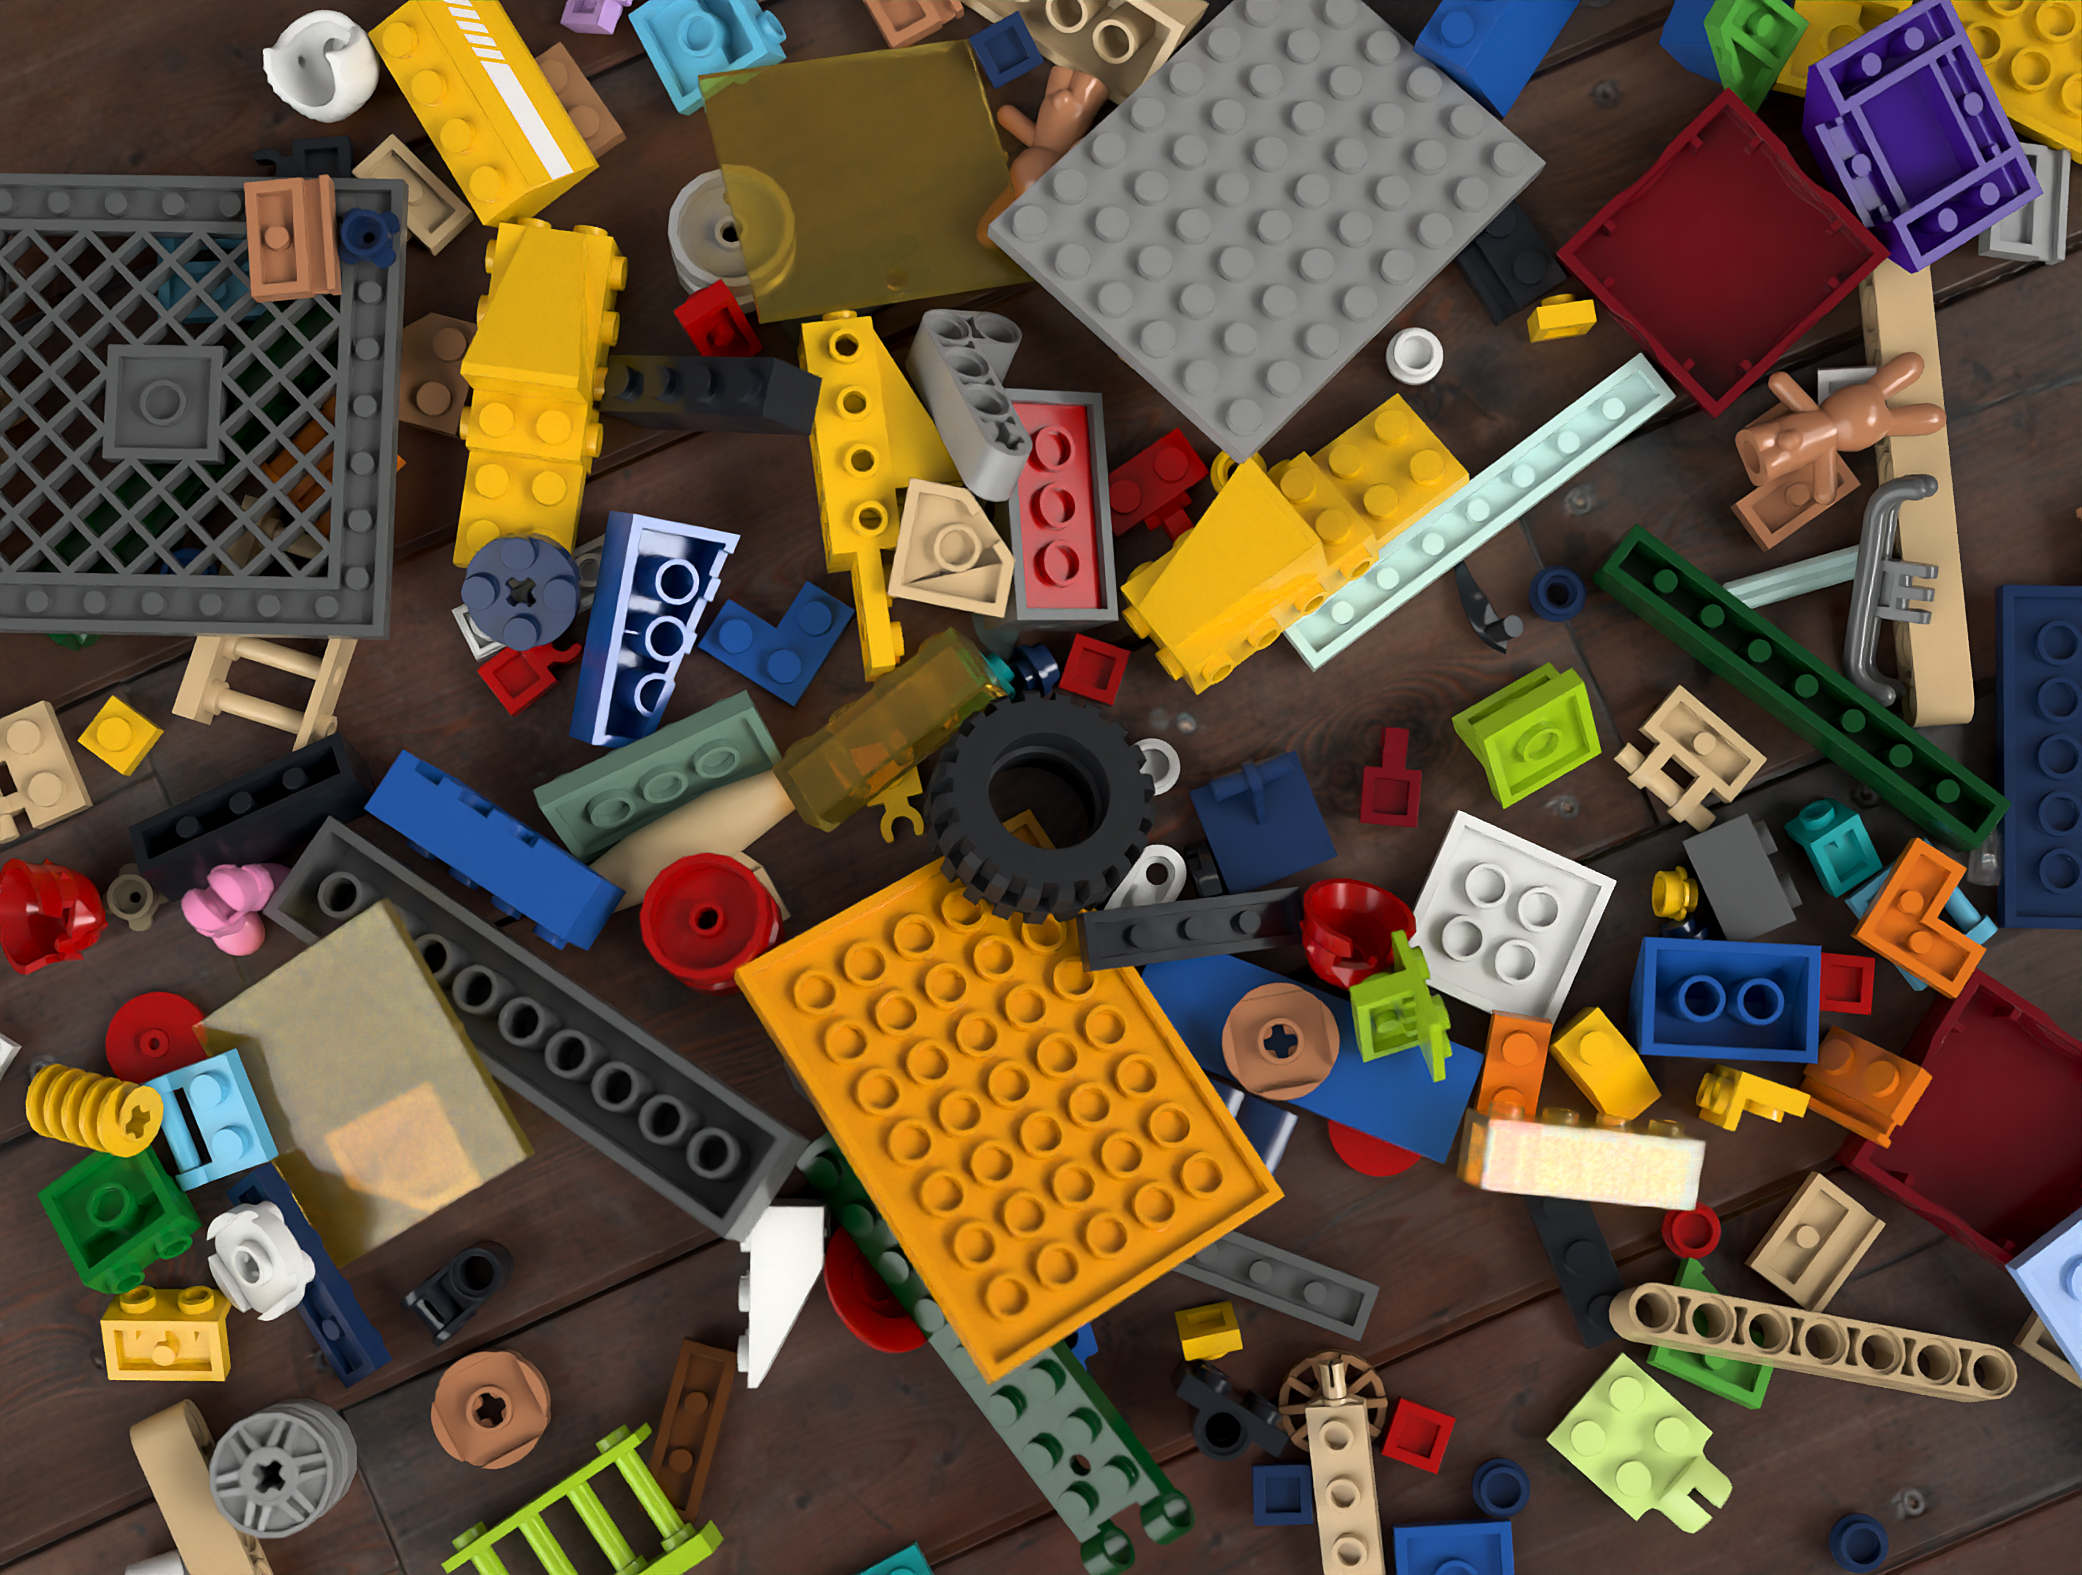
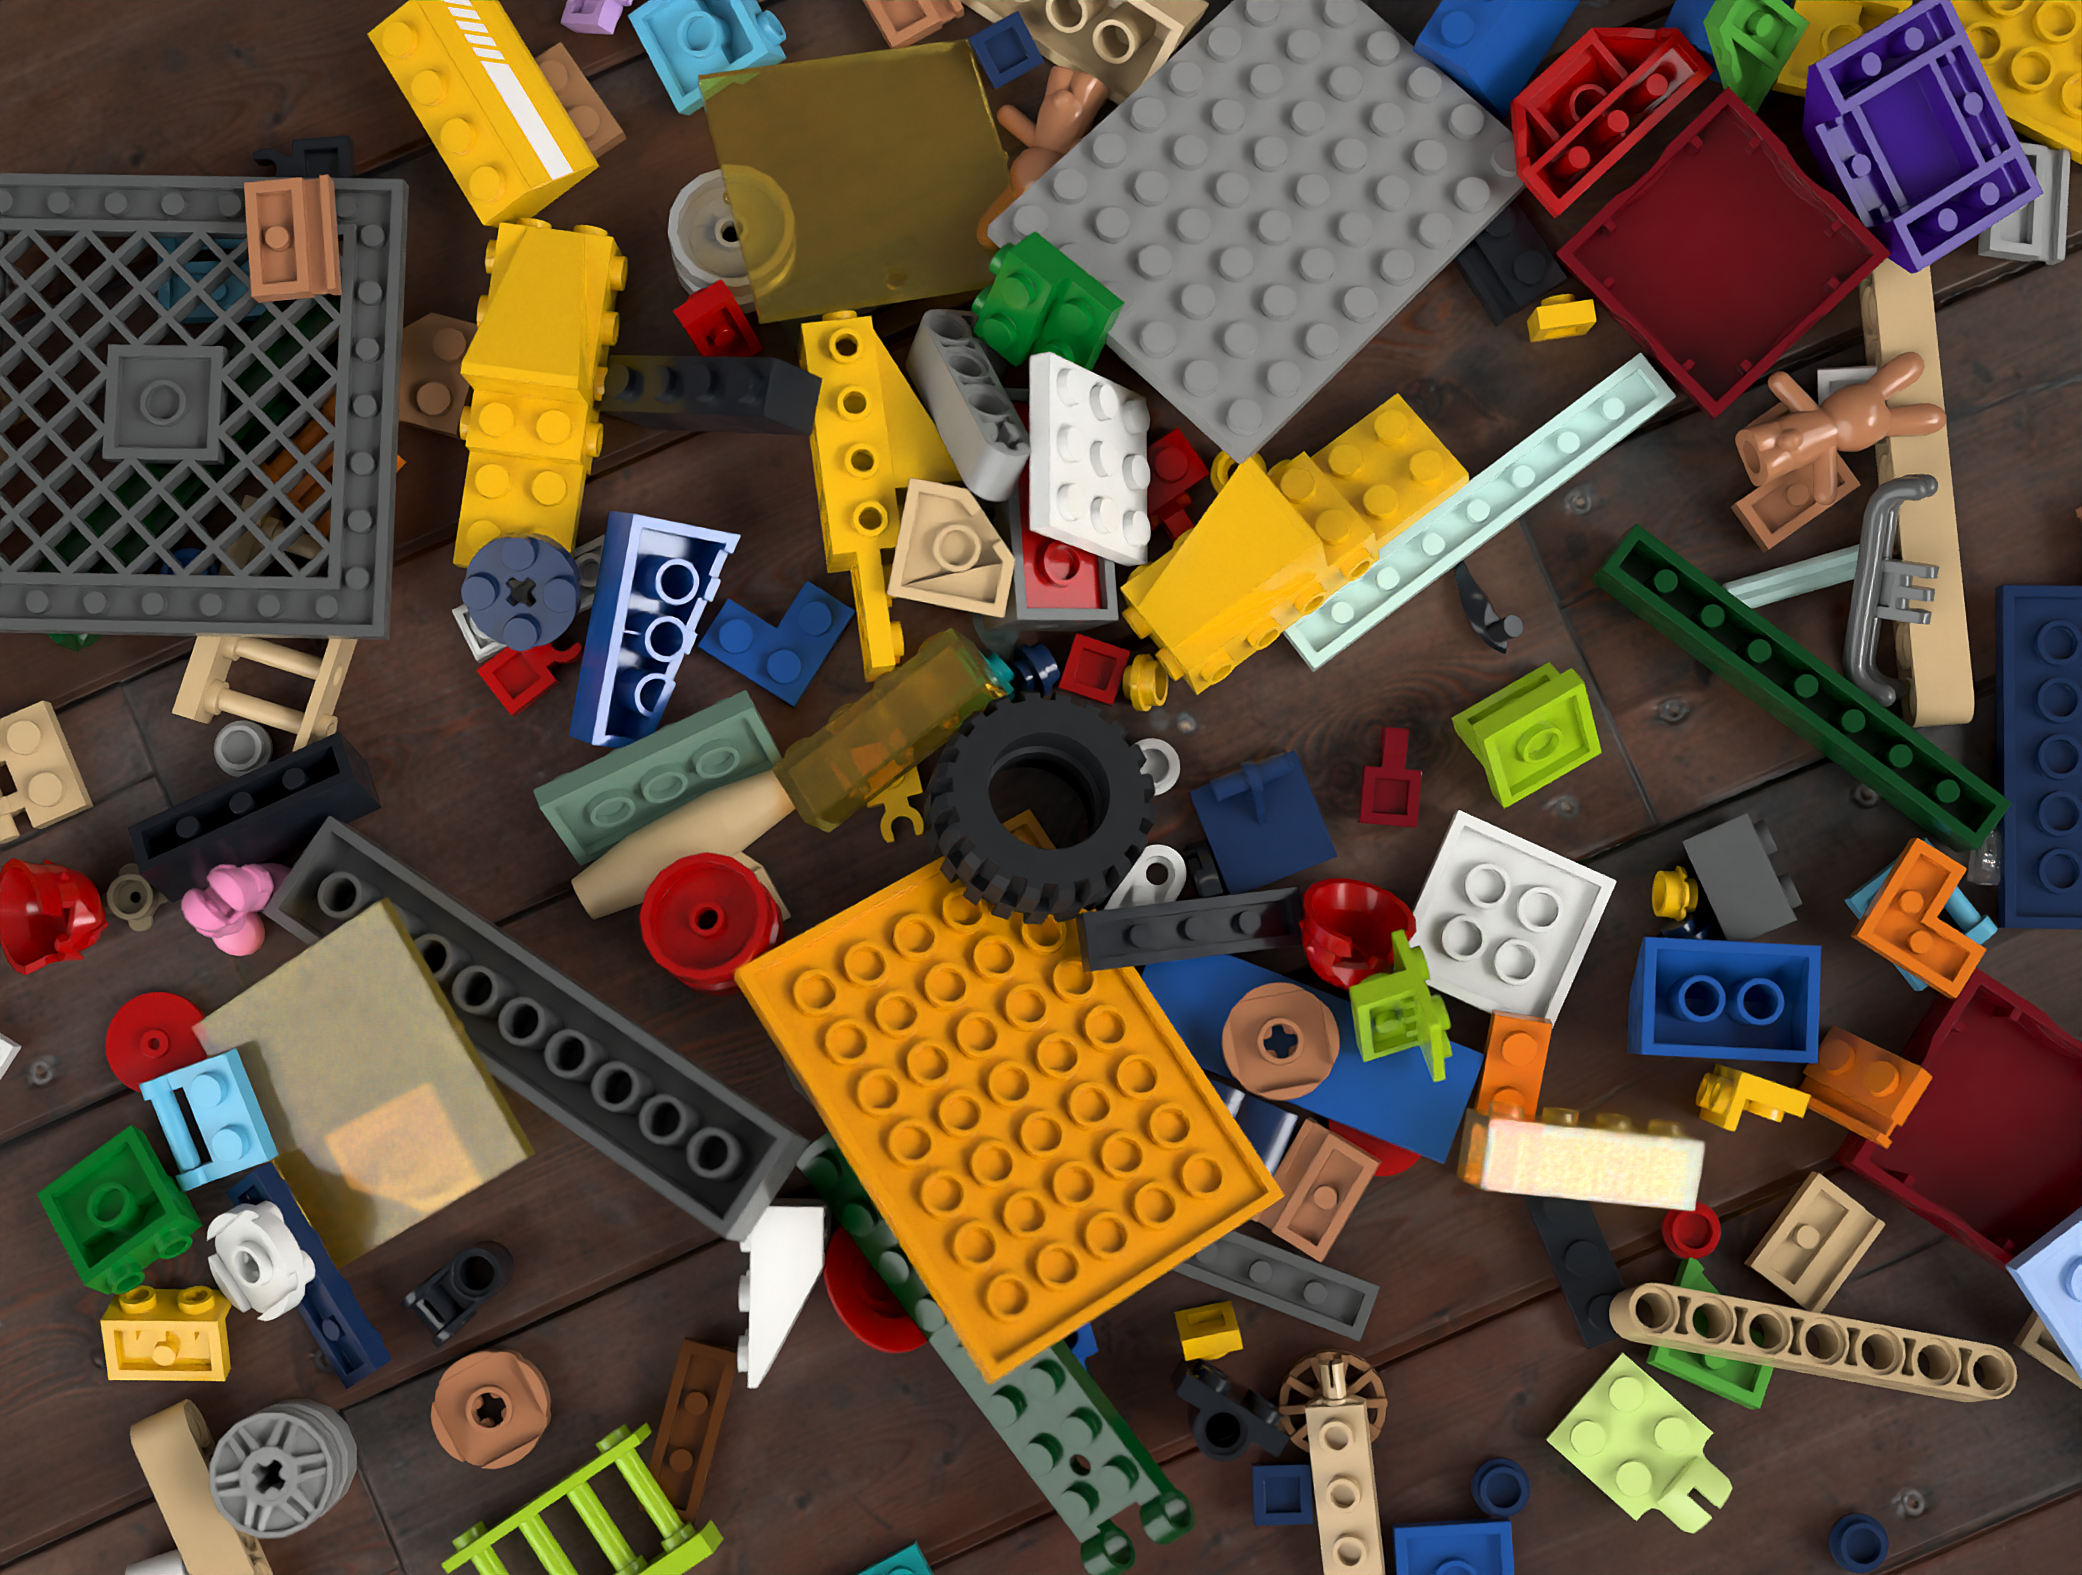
yellow piece [26,1063,164,1158] -> none
yellow plate [78,695,164,776] -> none
white piece [263,10,380,123] -> none
dark blue plate [338,208,401,269] -> none
tan hinge [351,133,475,257] -> none
blue wedge [364,749,626,951] -> none
red plate [1379,1395,1456,1474] -> none
white plate [1386,328,1443,385] -> none
dark blue plate [1528,565,1586,623] -> none
yellow slope [1548,1007,1662,1132] -> none
tan plate [1613,684,1767,833] -> none
teal bracket [1784,797,1883,898] -> none
red plate [1819,952,1875,1015] -> none
none -> light grey plate [214,720,273,777]
none -> green plate [971,231,1125,371]
none -> white plate [1030,352,1151,567]
none -> yellow plate [1123,654,1168,711]
none -> nougat plate [1251,1117,1382,1262]
none -> red wedge [1510,27,1714,219]

